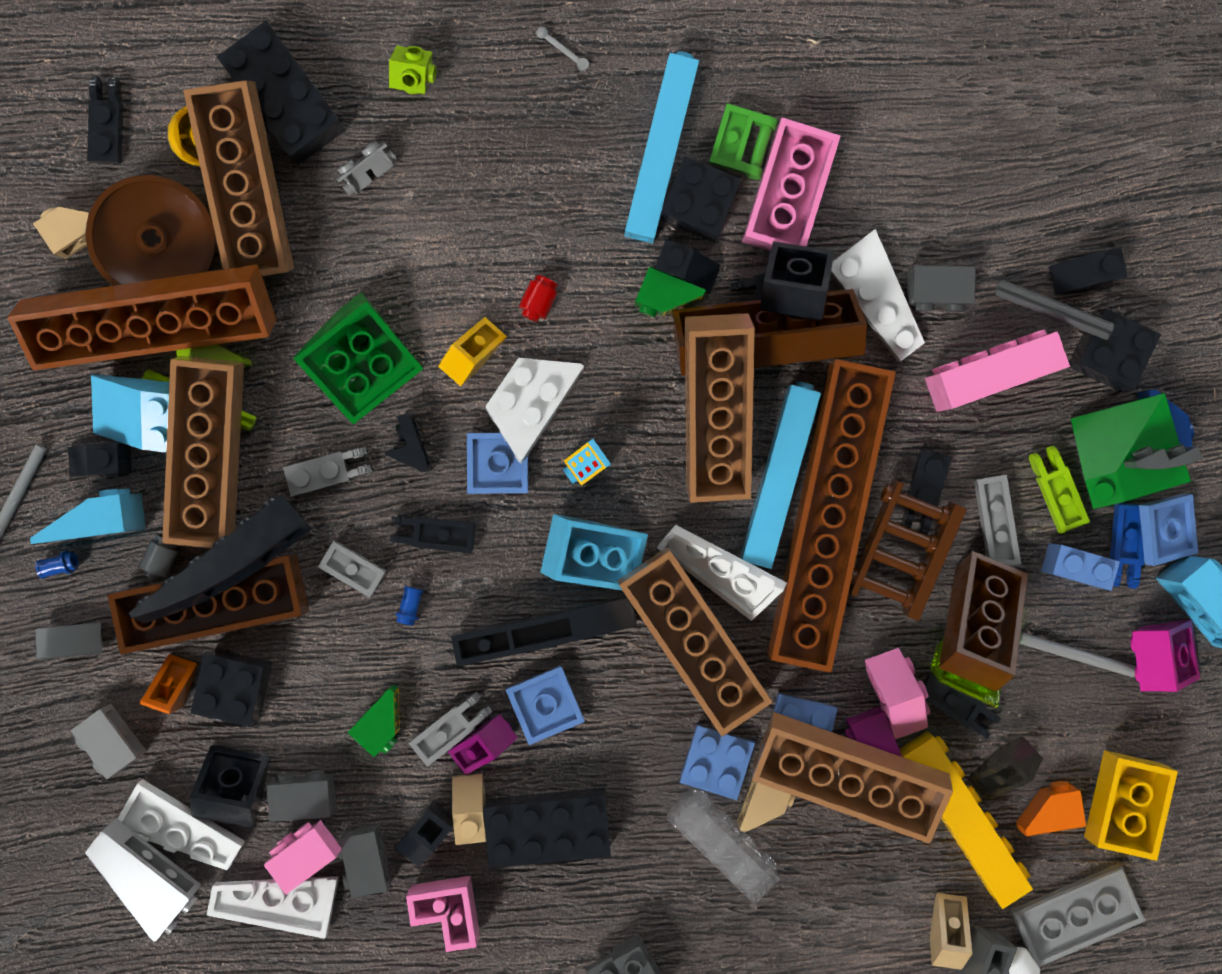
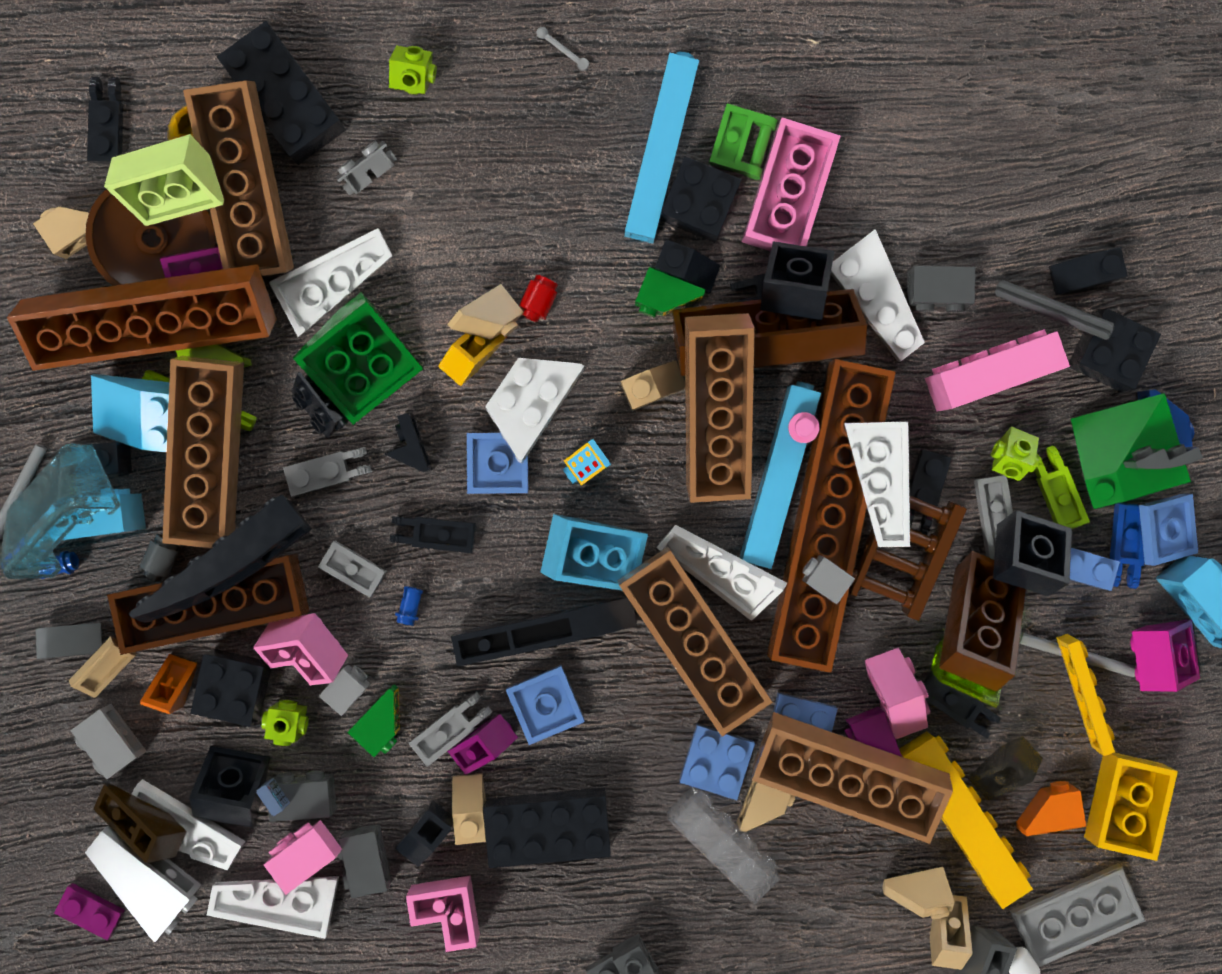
none -> clear light blue windscreen [0,443,121,579]
none -> magenta plate [54,883,125,941]
none -> tan tile [69,636,137,698]
none -> dark brown slope [93,783,187,863]
none -> yellowish green slope [104,134,224,226]
none -> magenta plate [160,246,223,278]
none -> bright pink brick [253,613,348,686]
none -> sand blue tile [256,778,290,817]
none -> lime brick [261,700,309,746]
none -> white wing [269,228,393,337]
none -> black hinge [291,372,347,439]
none -> light grey brick [319,664,371,716]
none -> tan slope [447,284,524,340]
none -> tan slope [621,360,685,411]
none -> bright pink plate [788,412,819,443]
none -> light grey brick [802,555,855,604]
none -> white wing [844,422,910,547]
none -> tan slope [882,867,955,919]
none -> lime brick [991,426,1039,481]
none -> black brick [993,510,1072,596]
none -> yellow plate [1056,633,1115,756]

